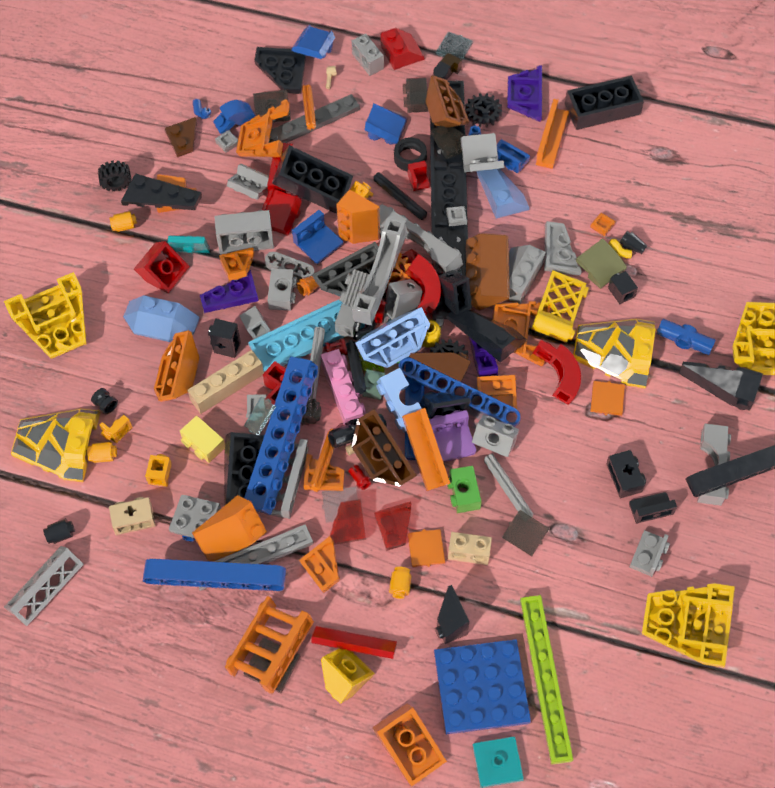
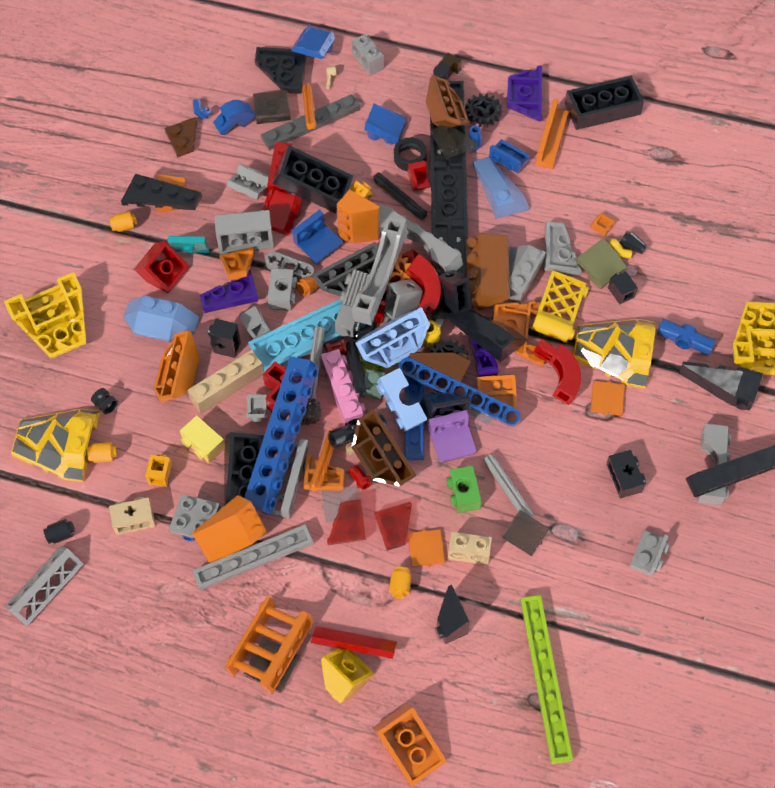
black tyre [98,160,132,191] -> none
light orange bracket [99,415,133,444] -> none
blue beam [143,559,286,591] -> none
light grey tile [215,130,238,153] -> none
orange wing [236,99,290,157] -> none
clear light blue piece [244,396,276,436] -> none
orange wing [299,536,340,593] -> none
red slope [381,28,425,70] -> none
orange fence [402,408,450,491] -> none
clear smoke brick [403,78,428,113] -> none
blue plate [434,639,531,735] -> none
clear light blue piece [436,32,473,60] -> none
light grey tile [446,206,467,226] -> none
light grey bracket [461,133,504,172] -> none
light grey brick [472,415,519,457] -> none
teal plate [472,736,524,788] -> none
black panel [629,492,677,524] -> none
yellow wedge [642,583,735,668] -> none

